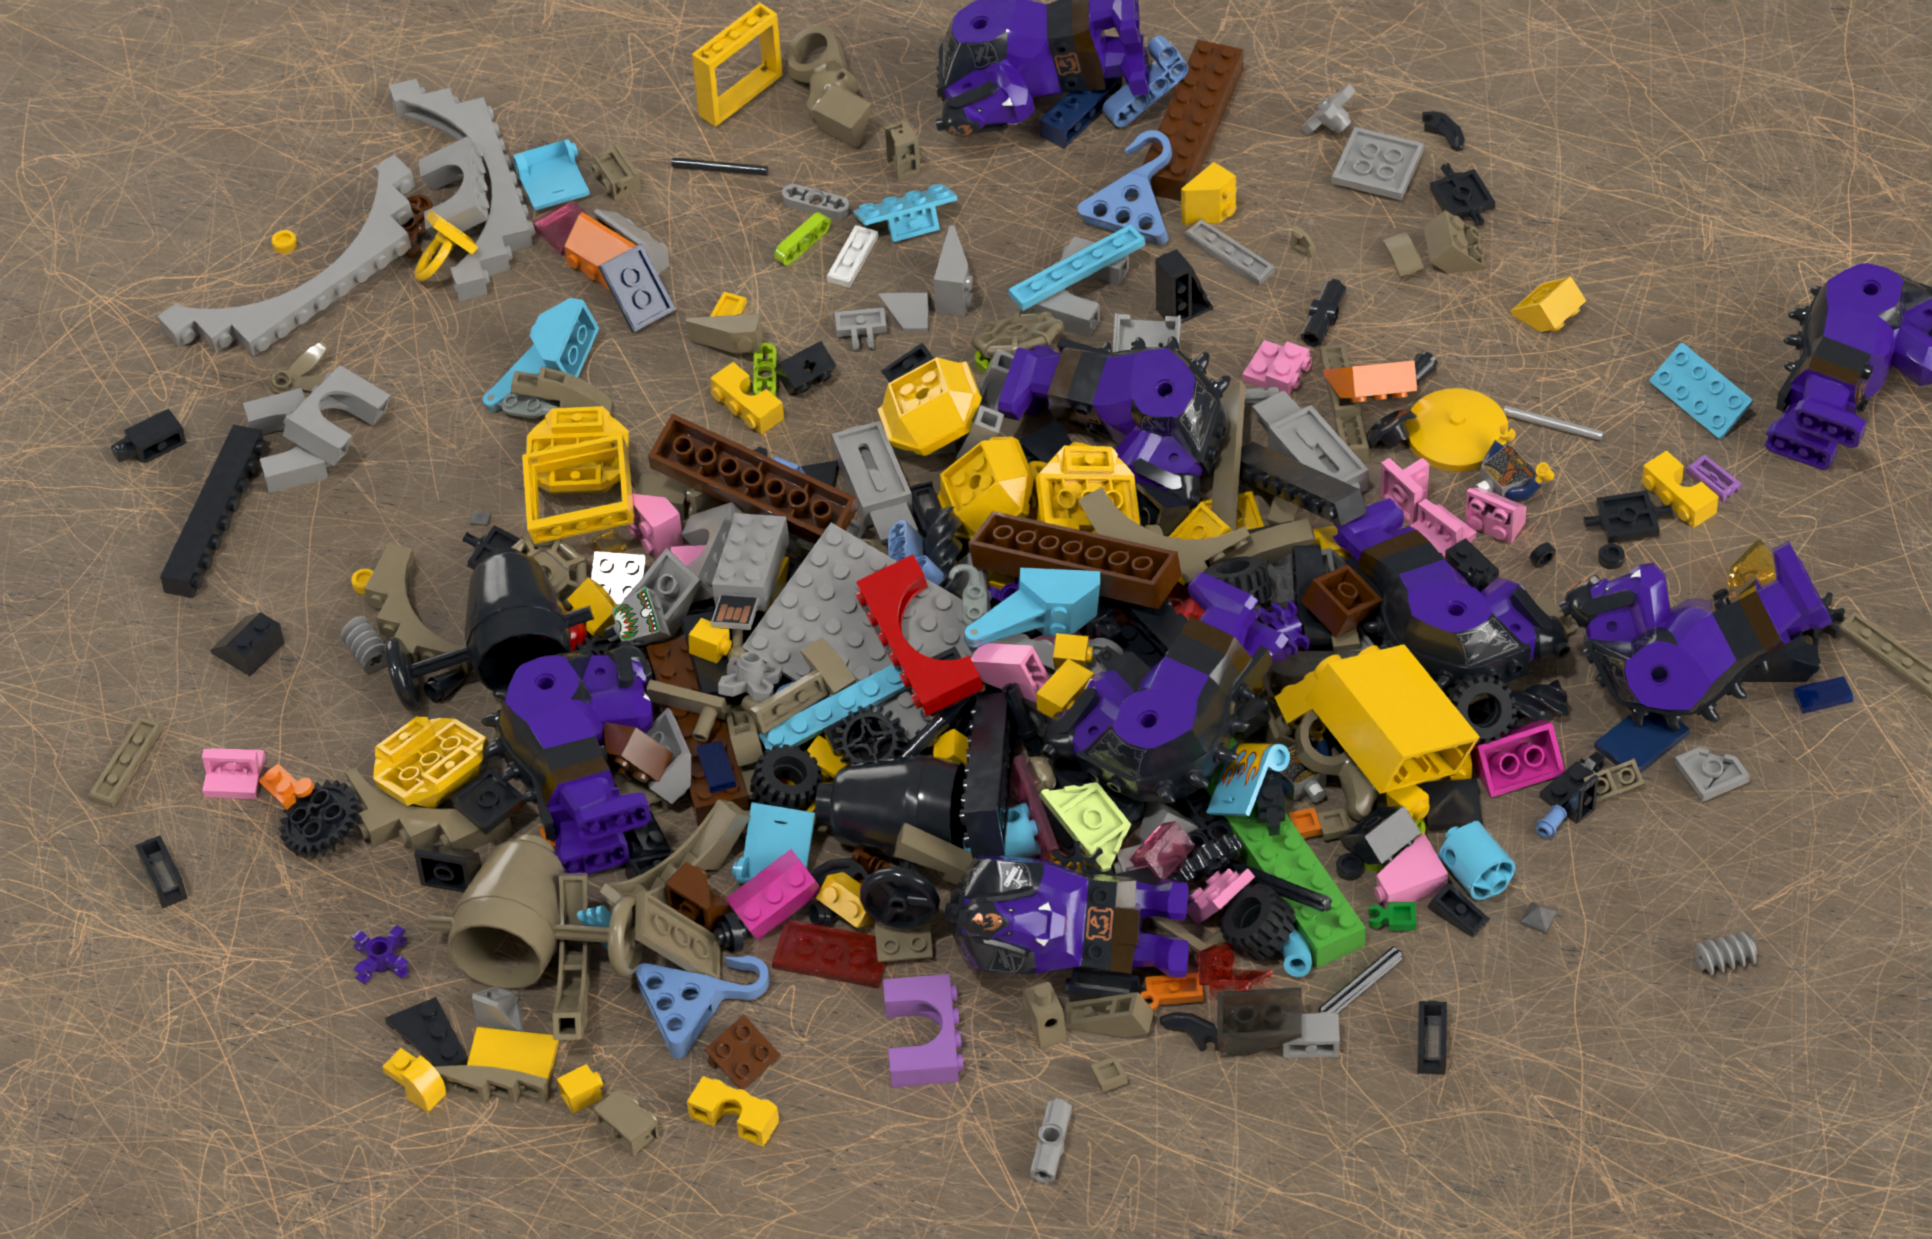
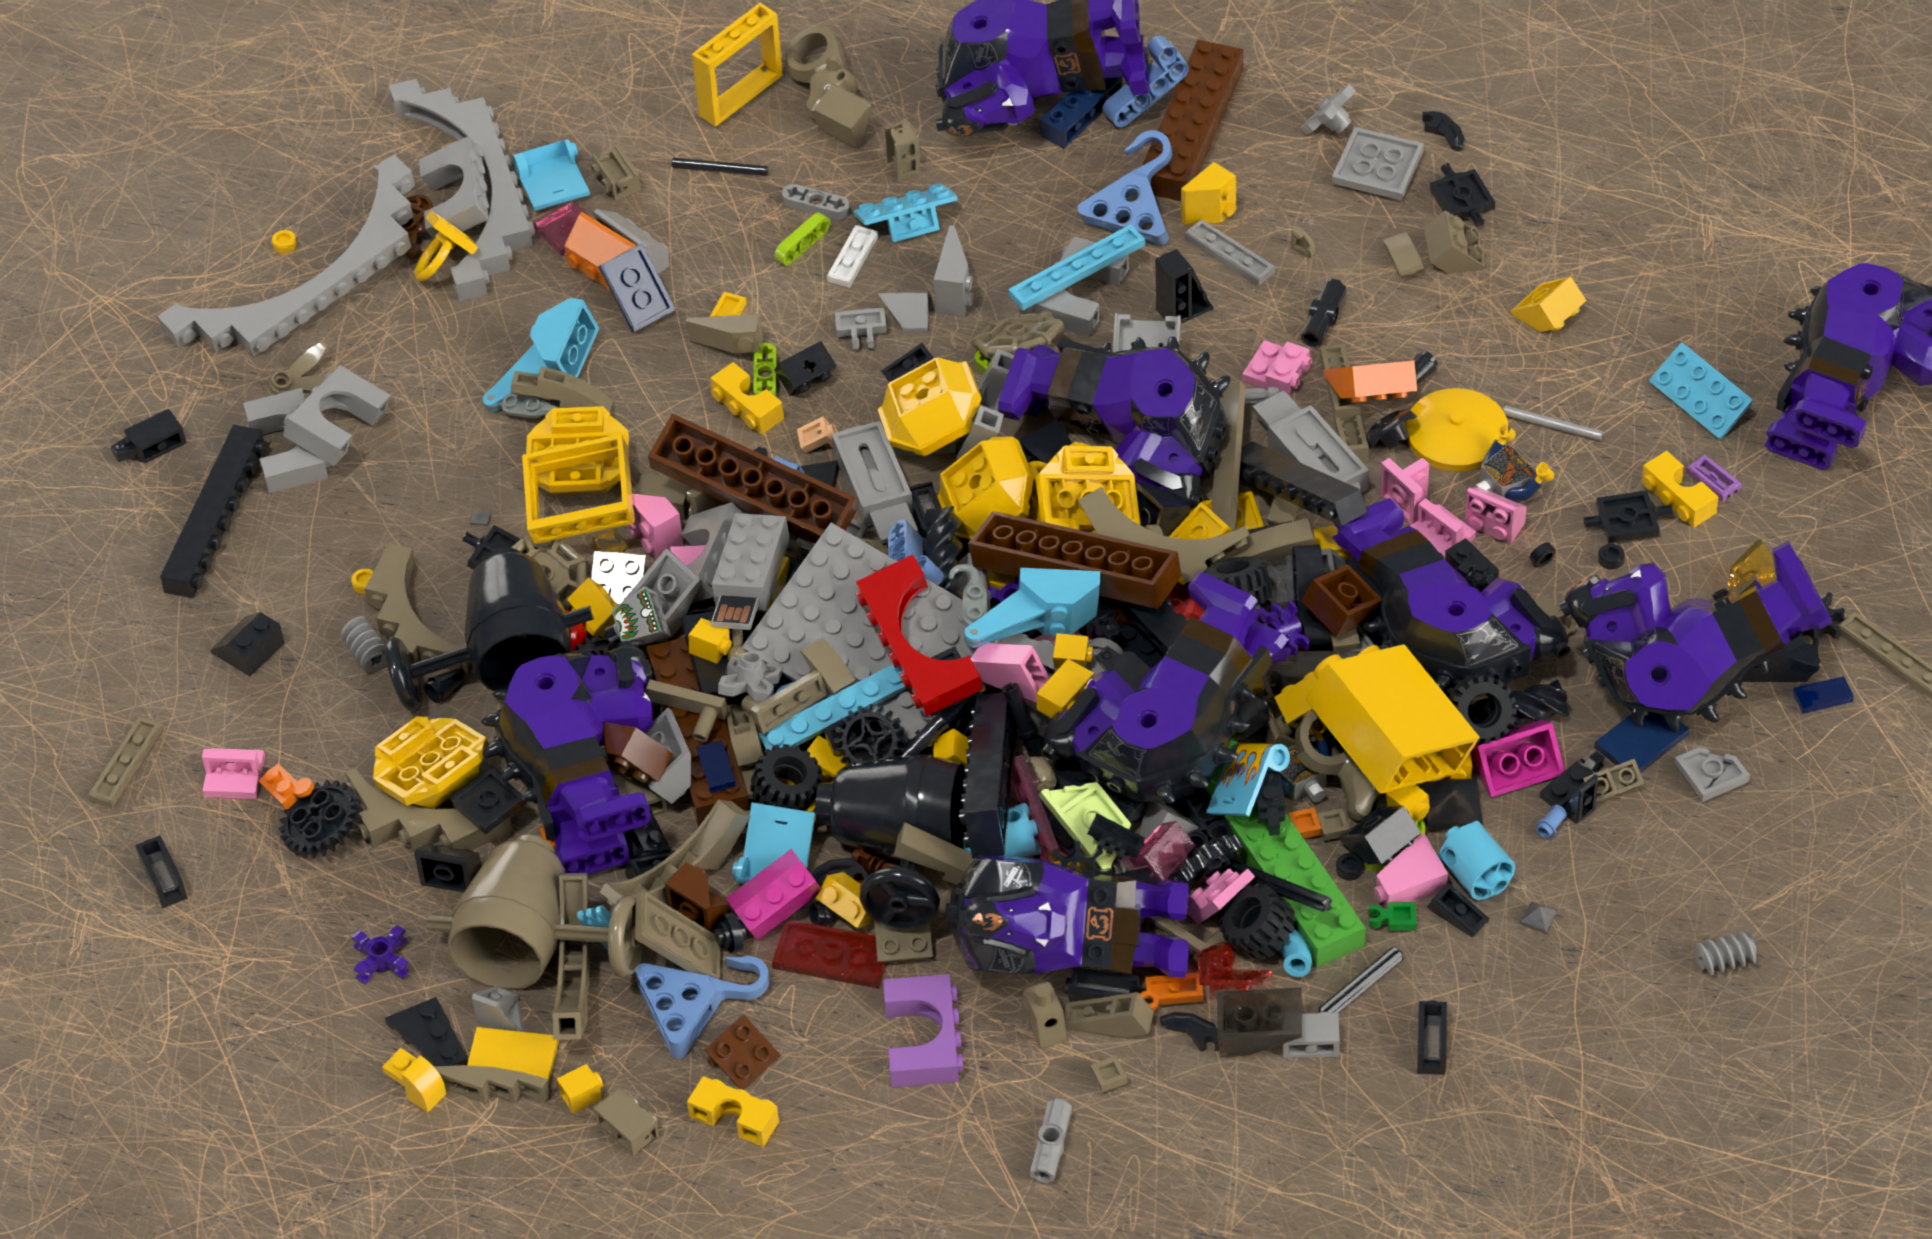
none -> light nougat bracket [797,417,838,453]
none -> black hinge [1087,813,1145,860]

